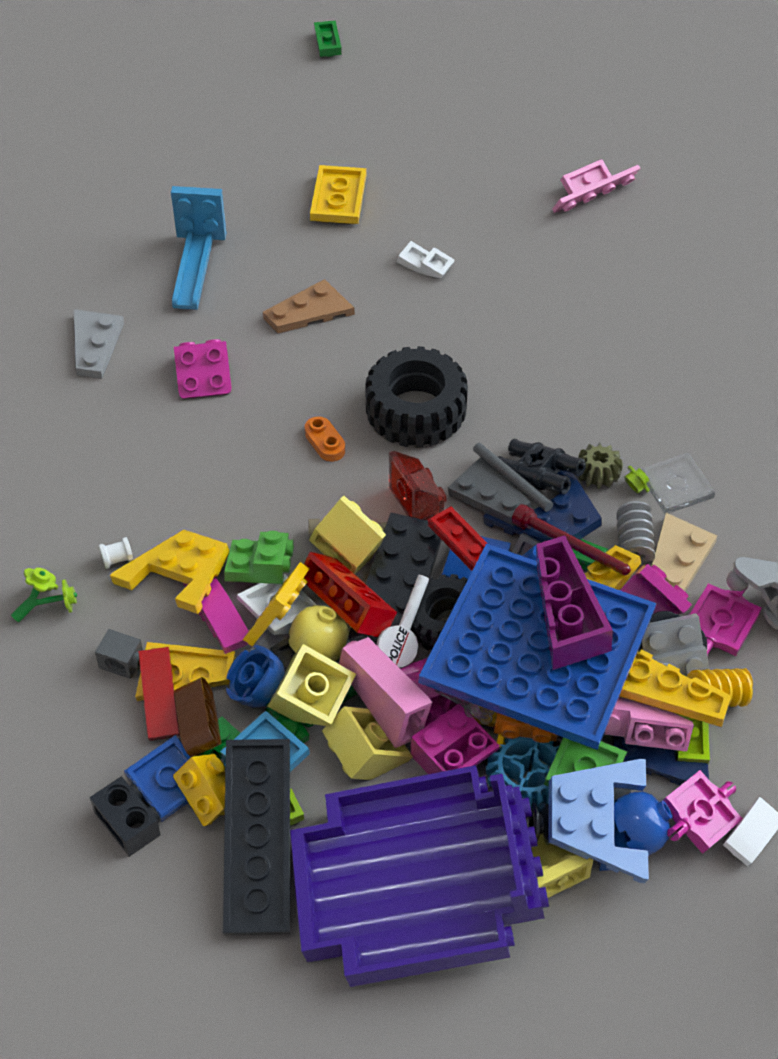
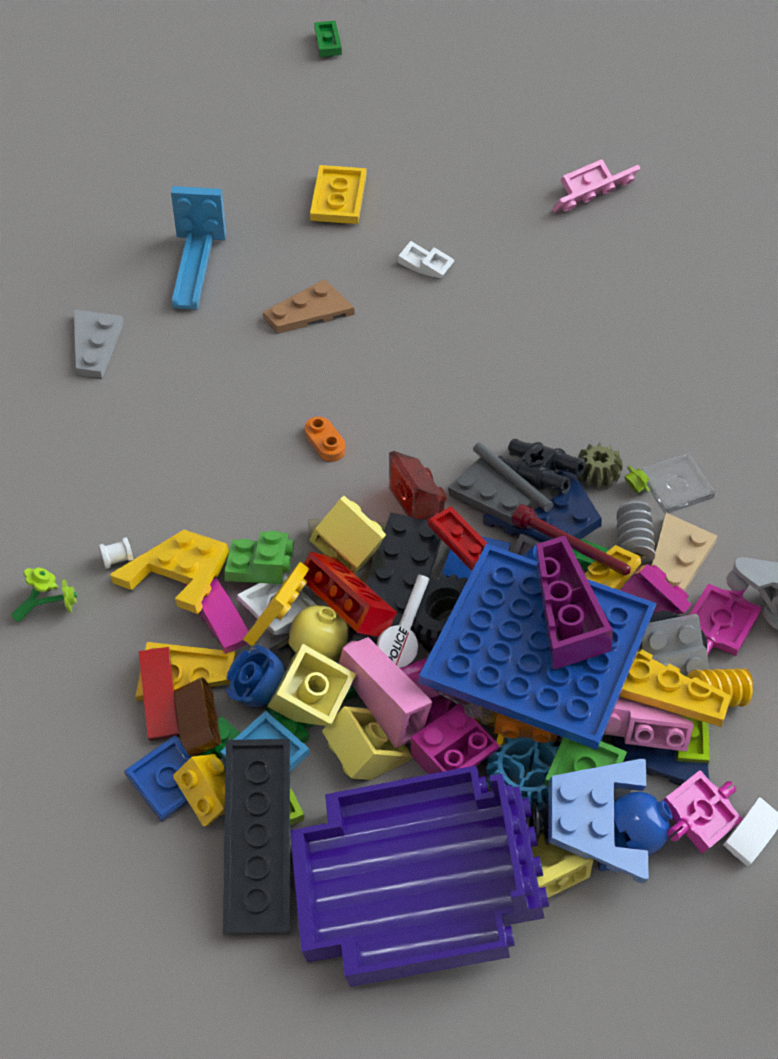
black brick [89,776,161,857] -> none
dark grey brick [95,629,143,679] -> none
dark pink bracket [174,339,232,399] -> none
black tyre [365,346,468,448] -> none

